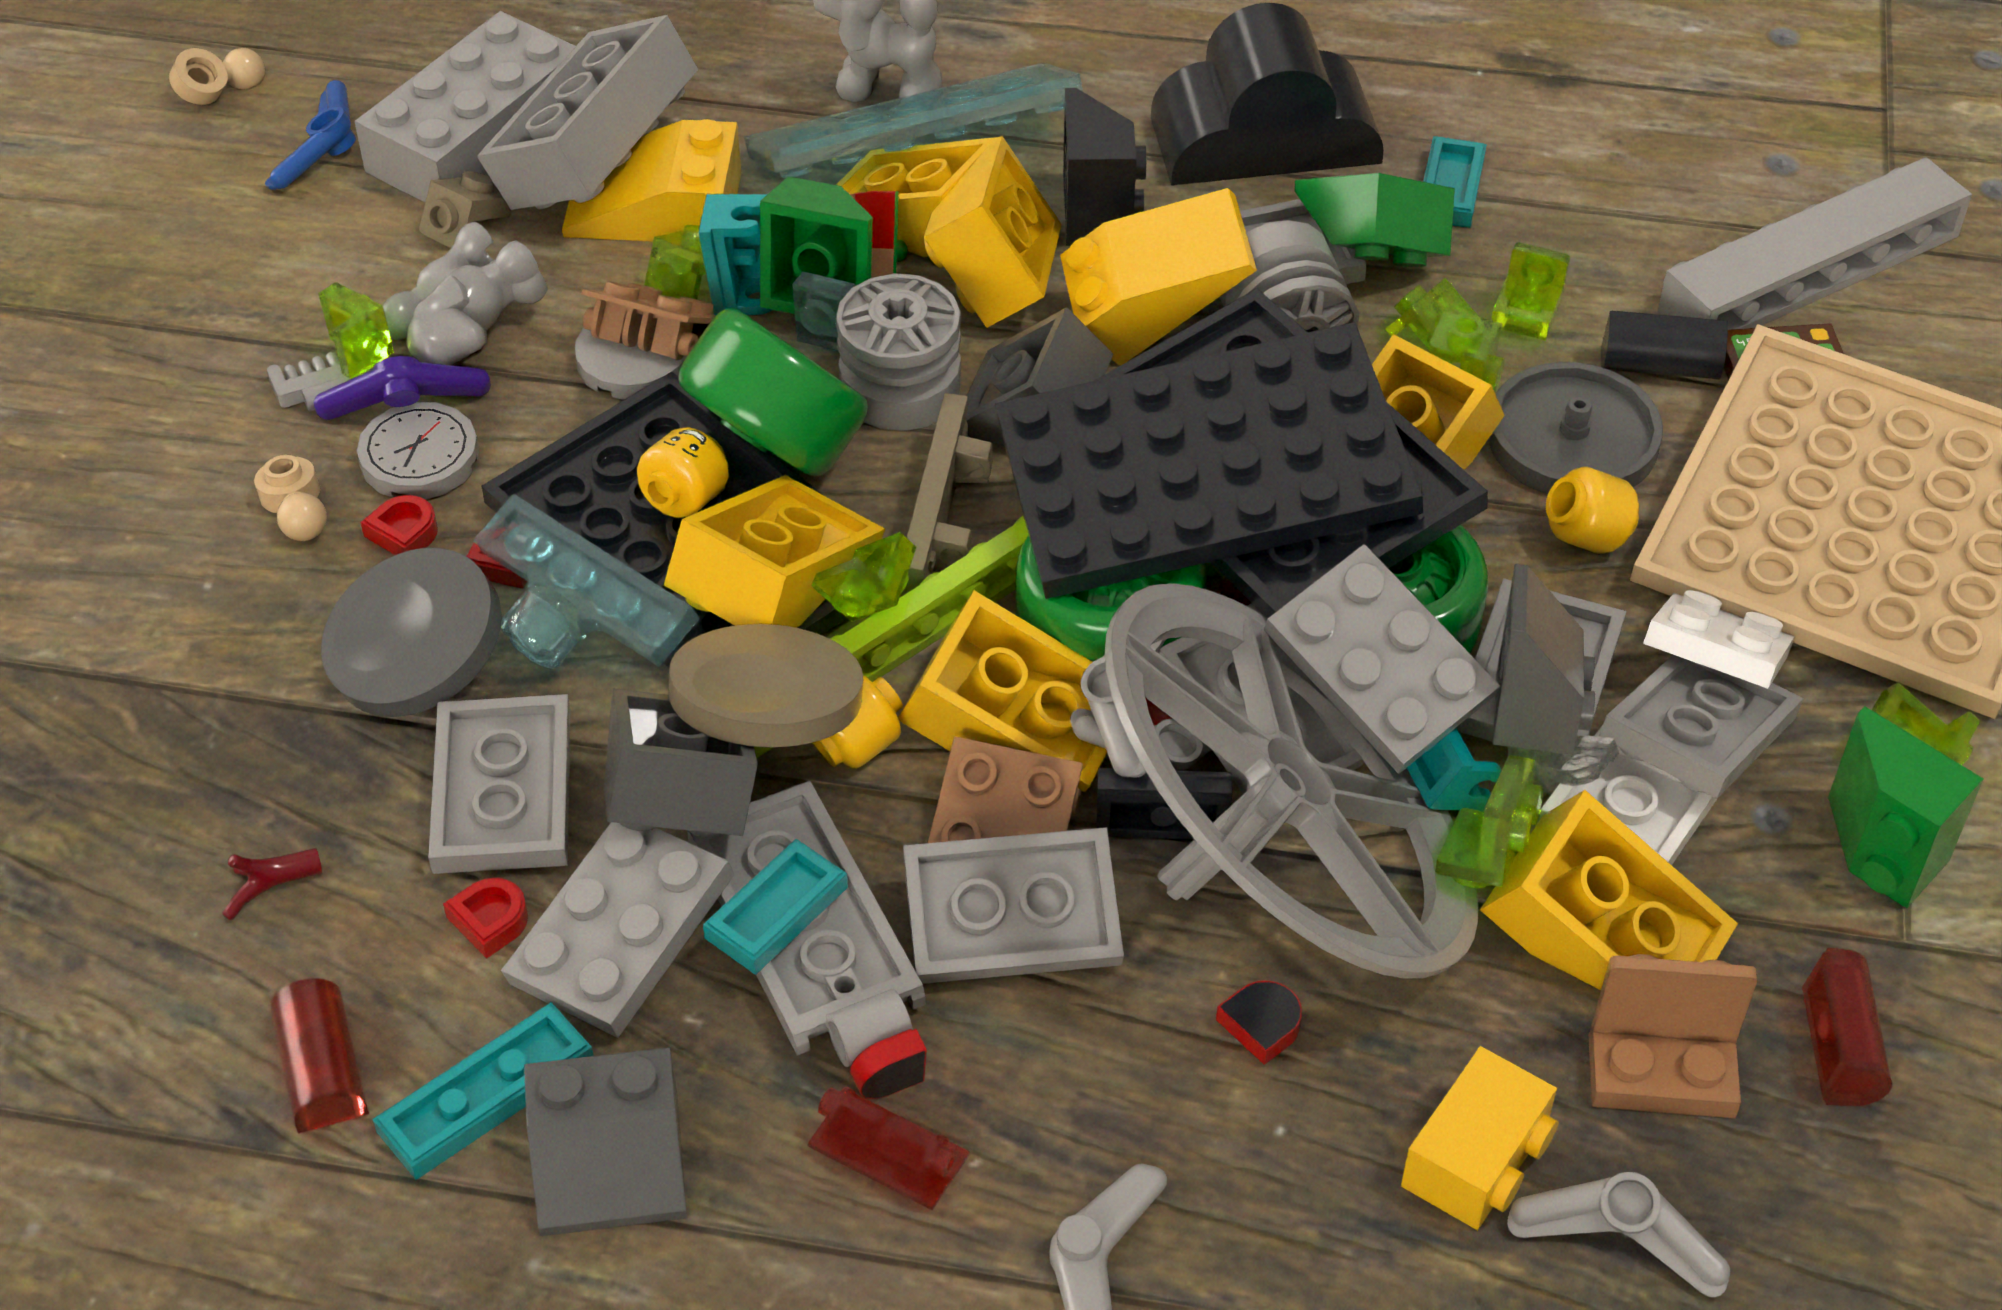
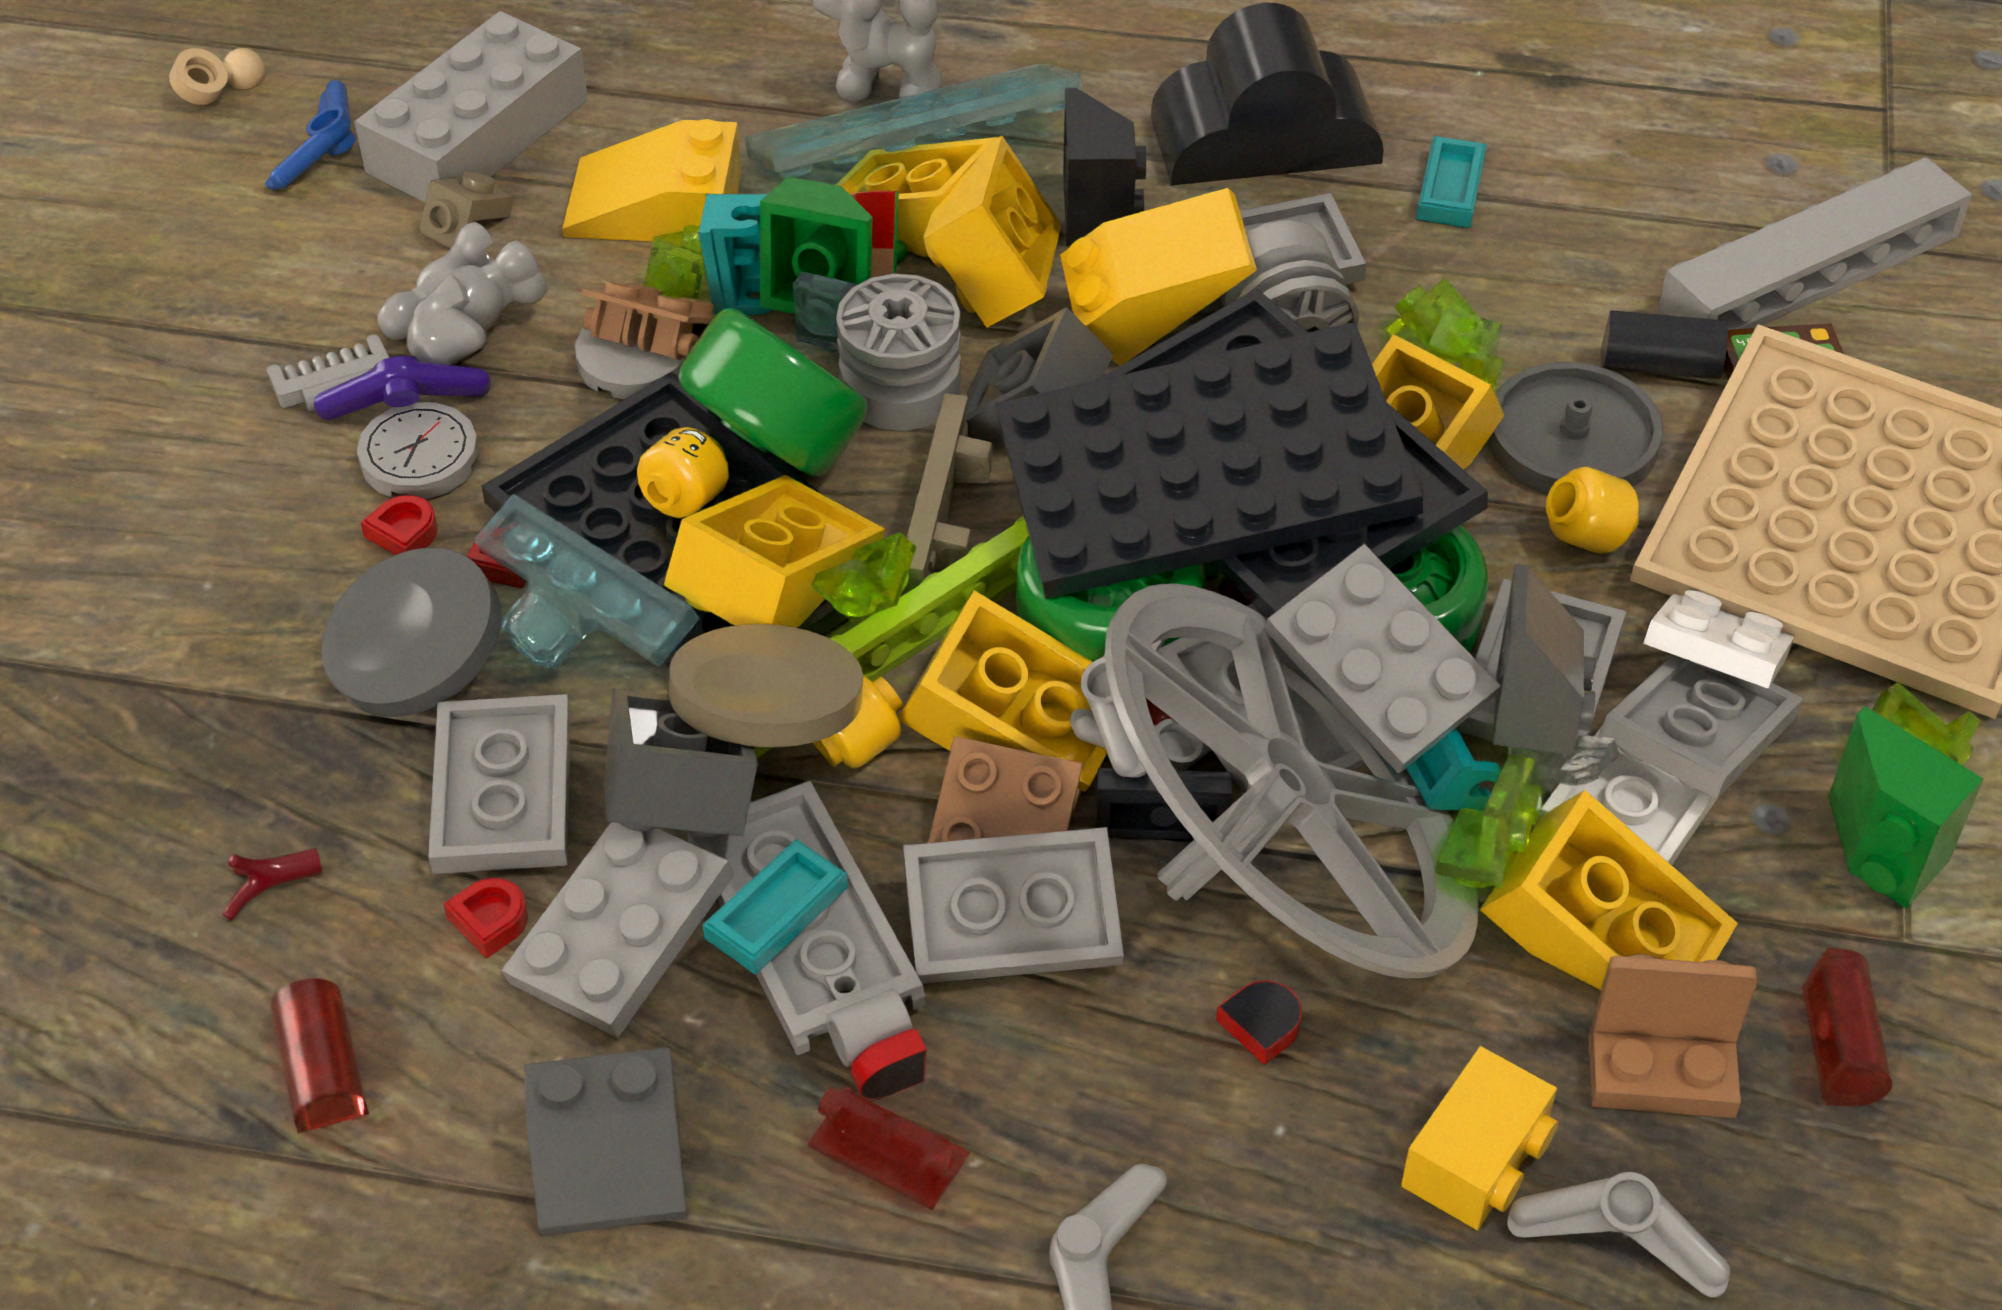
tan plate [254,455,327,541] -> none
clear neon green bracket [318,282,394,379] -> none
teal tile [372,1002,594,1180] -> none
light grey brick [477,15,699,210] -> none
green slope [1294,173,1455,267] -> none
clear neon green bracket [1490,242,1570,341] -> none

